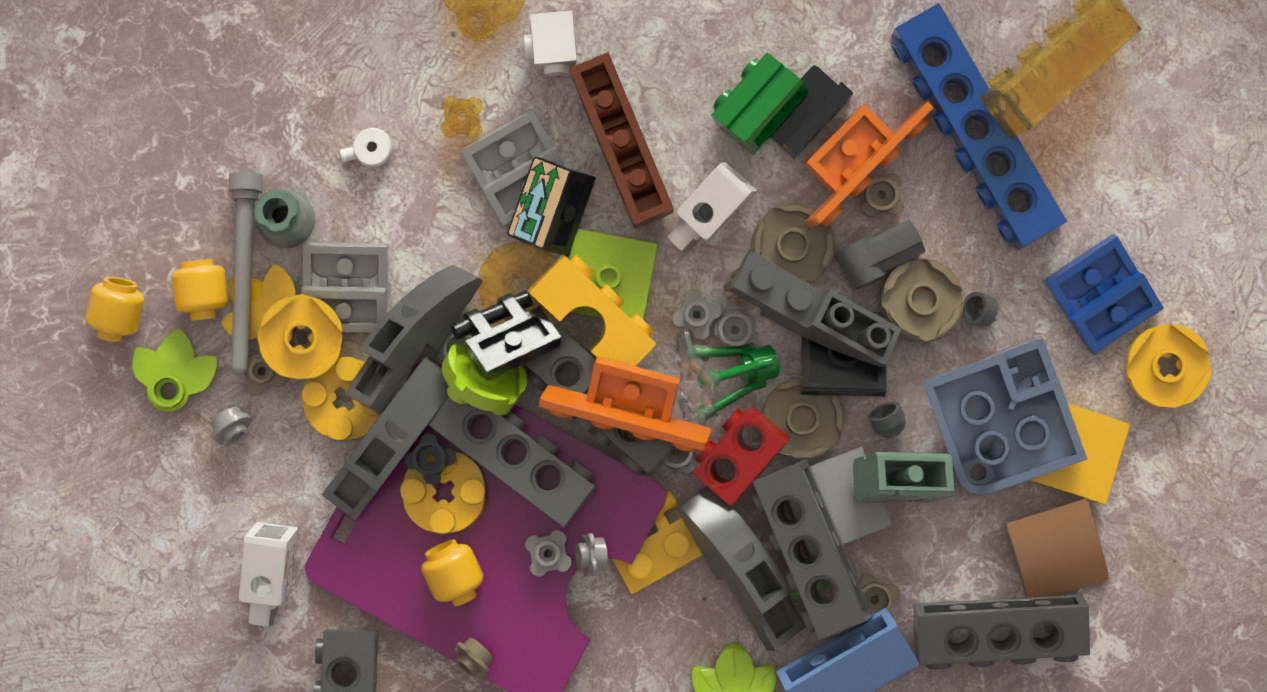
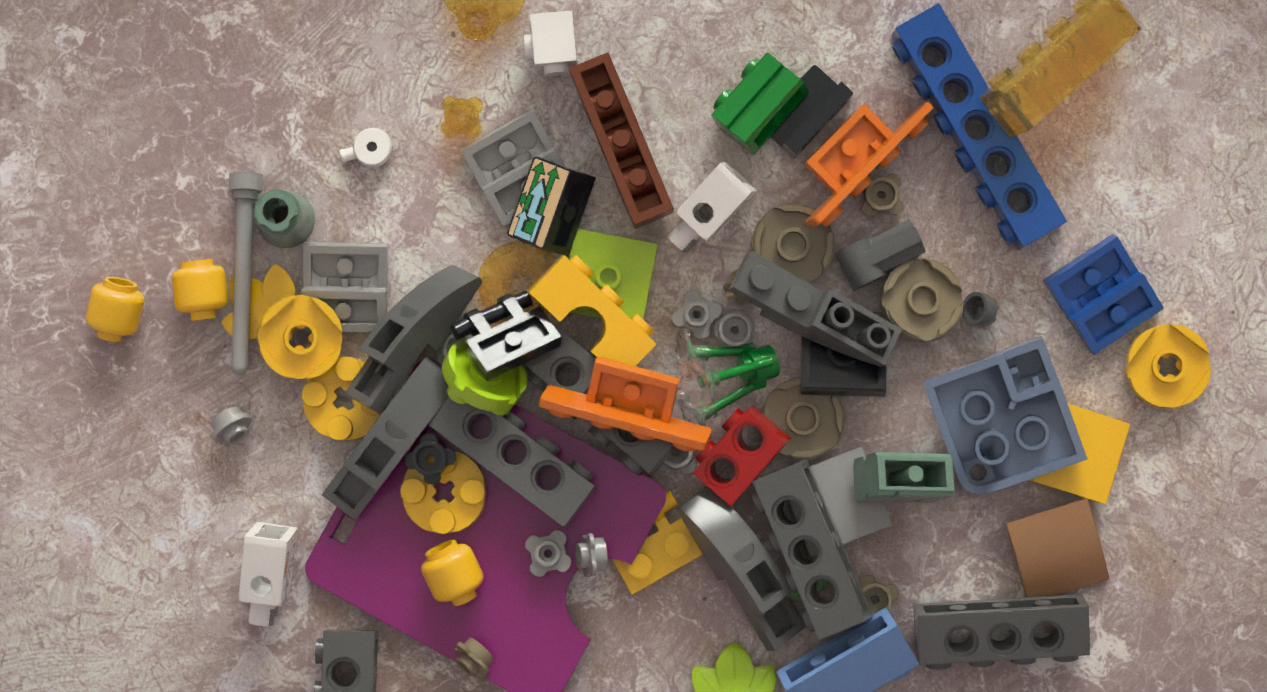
lime plate [132,329,217,412] -> none
dark tan plate [245,353,286,395] -> none
dark grey hinge [869,402,906,438] -> none

